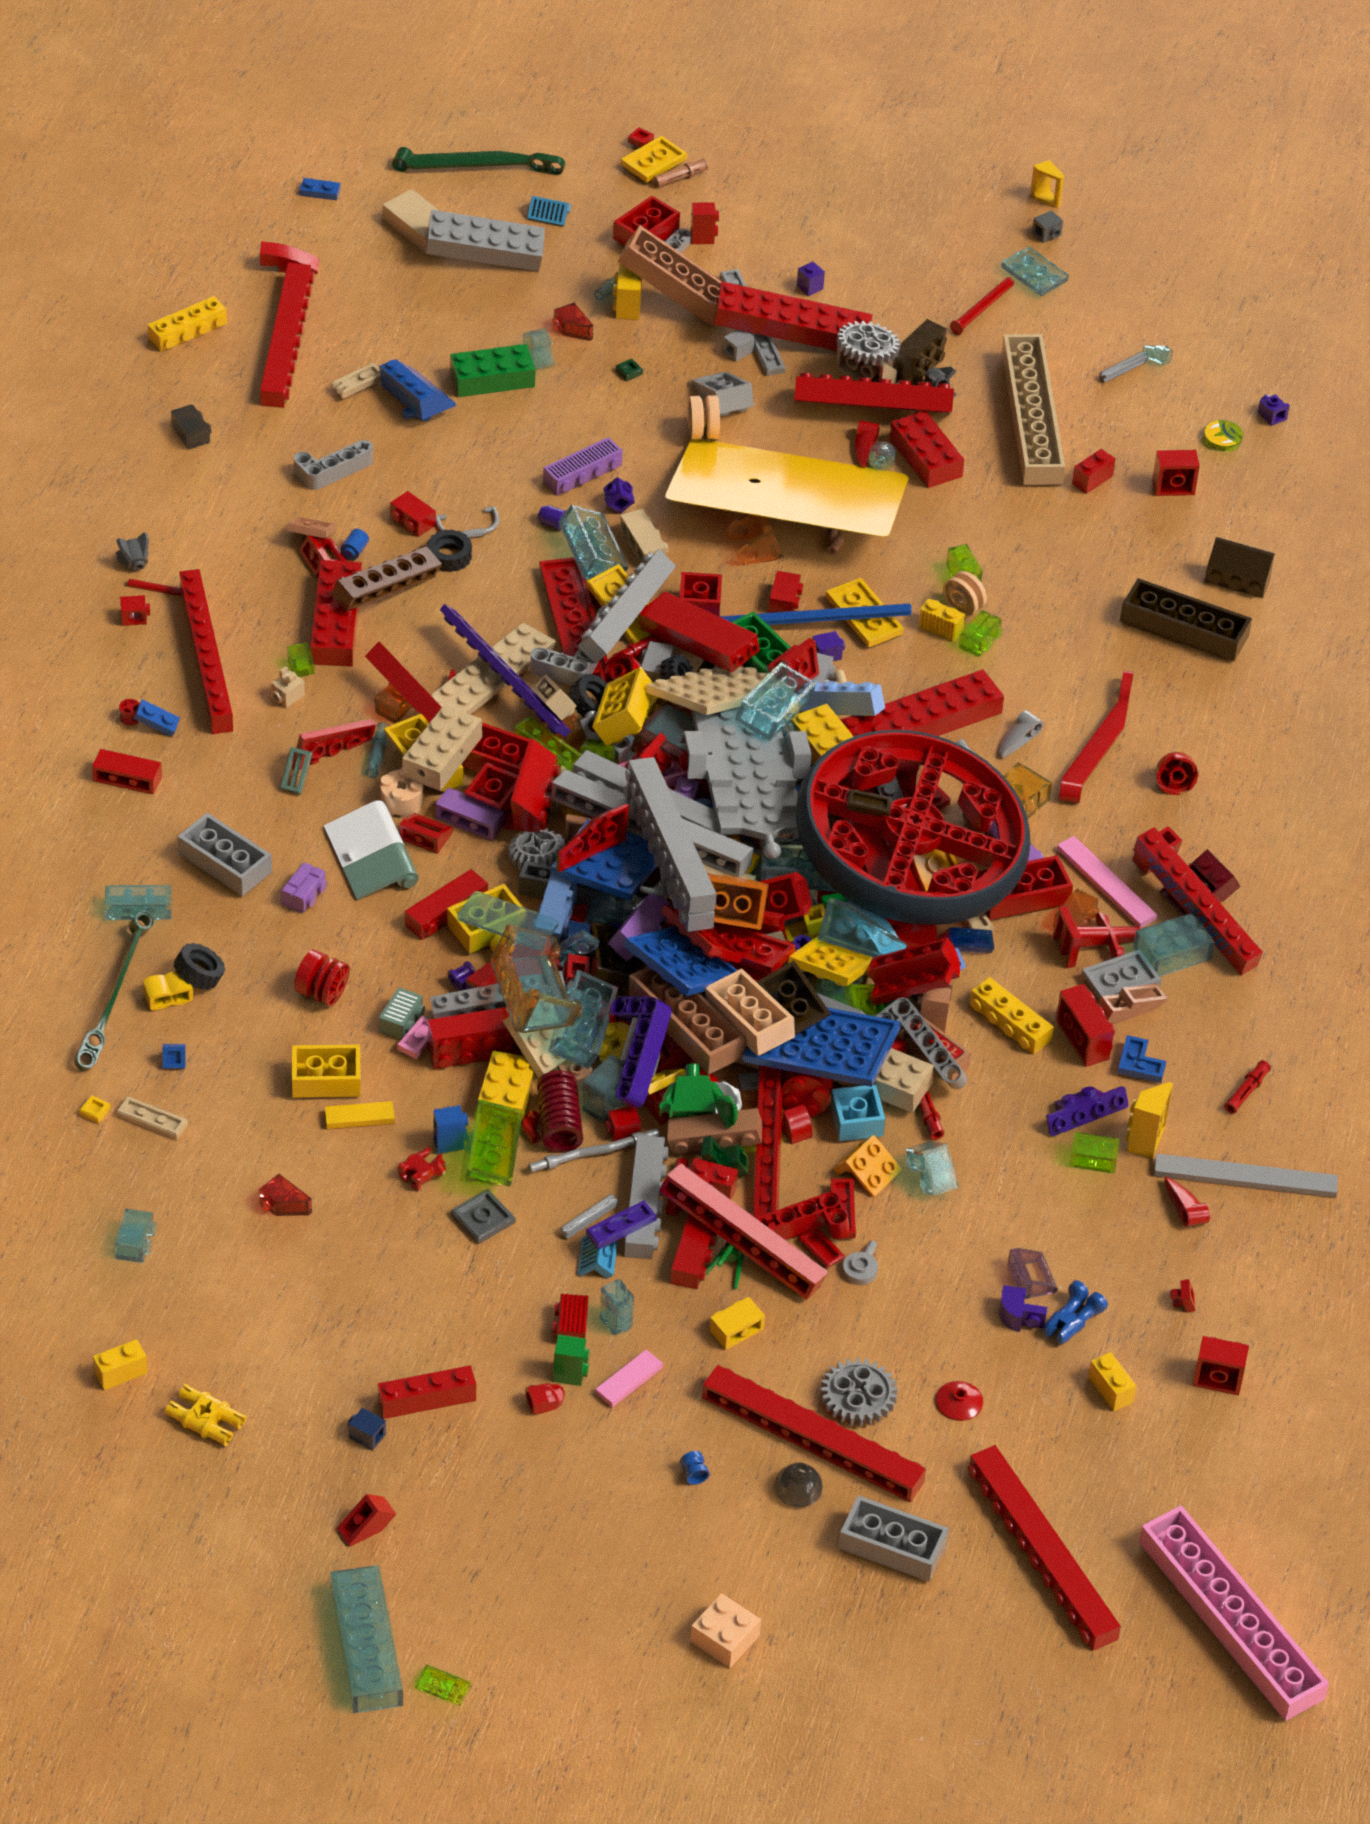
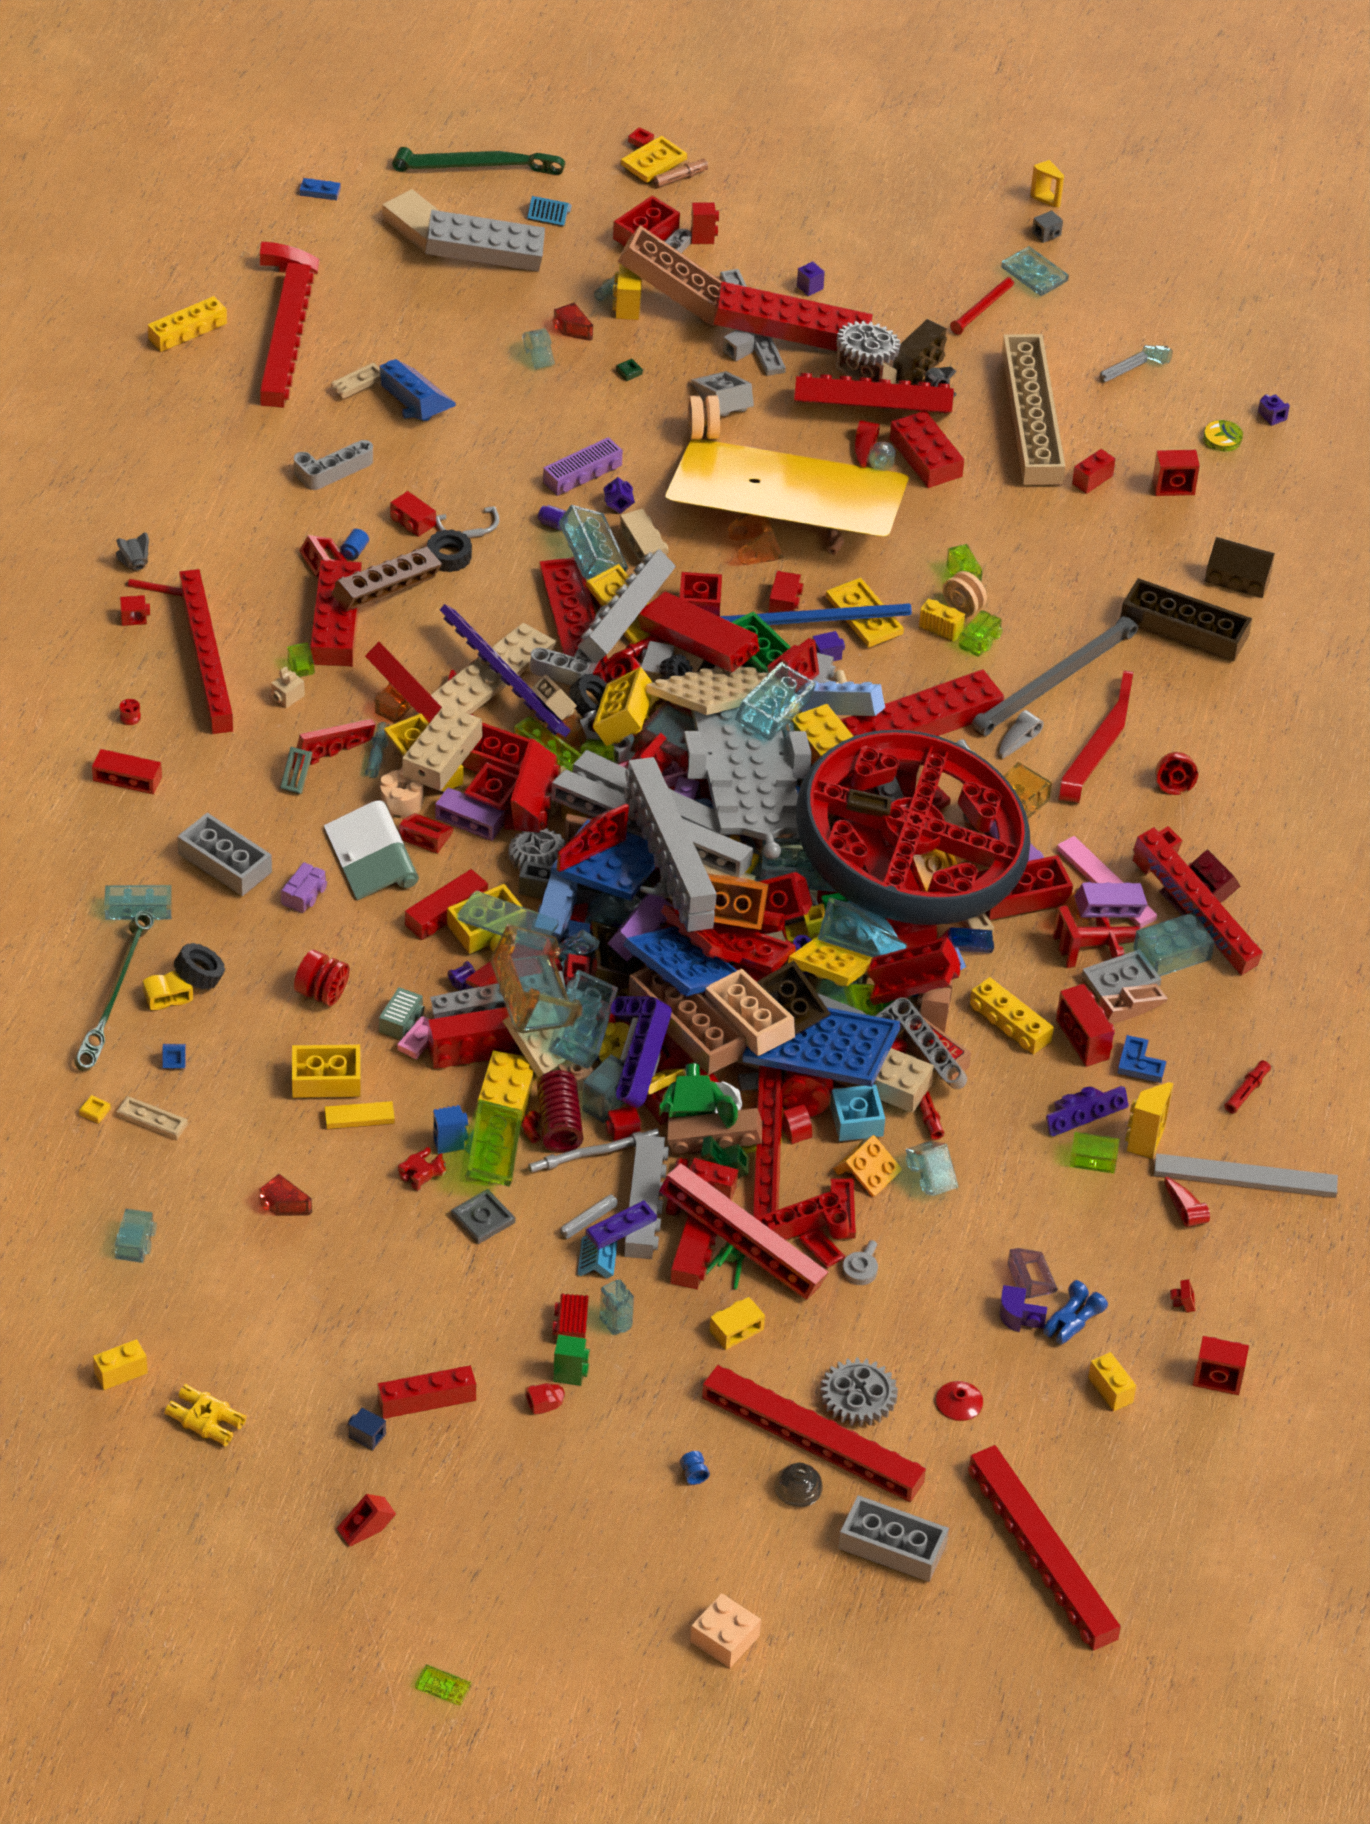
blue plate [134,699,180,737] -> none
clear smoke brick [171,404,212,450] -> none
nougat plate [286,516,337,538] -> none
clear light blue brick [330,1565,403,1713] -> none
green brick [450,344,536,397] -> none
bright pink tile [595,1350,663,1408] -> none
bright pink brick [1139,1505,1329,1721] -> none
none -> dark grey piece [972,616,1138,736]
none -> medium lavender brick [1074,882,1148,917]

